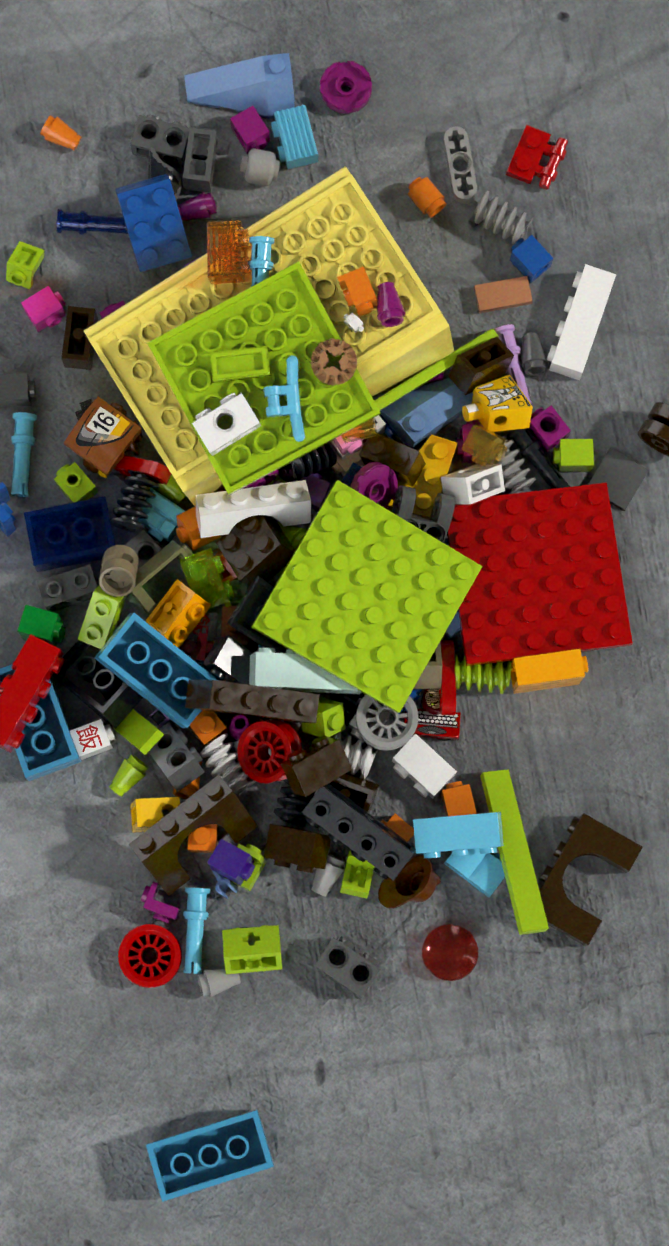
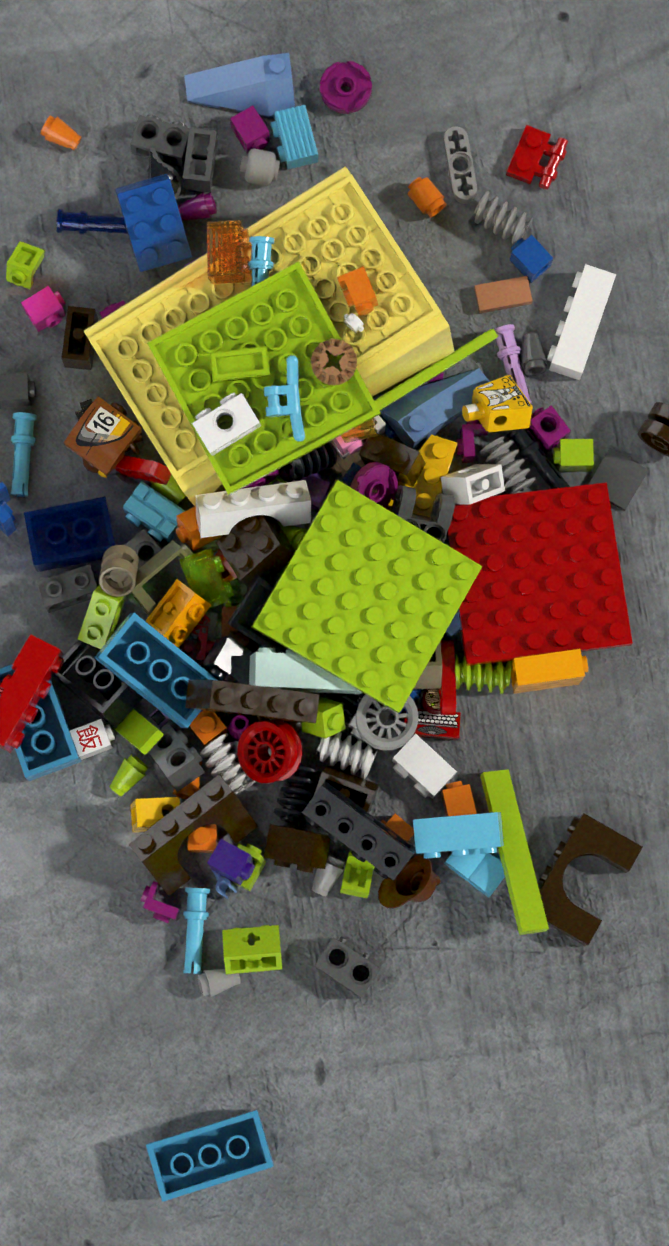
green brick [17,605,66,647] -> none
lime brick [54,462,98,509] -> none
black piece [109,470,160,532] -> none
red wheel [118,924,182,988] -> none
dark brown brick [281,736,352,797] -> none
magenta cone [377,282,405,327] -> none
clear red dish [422,924,478,981] -> none
dark brown brick [448,337,514,395] -> none
clear yellow brick [461,425,508,467] -> none

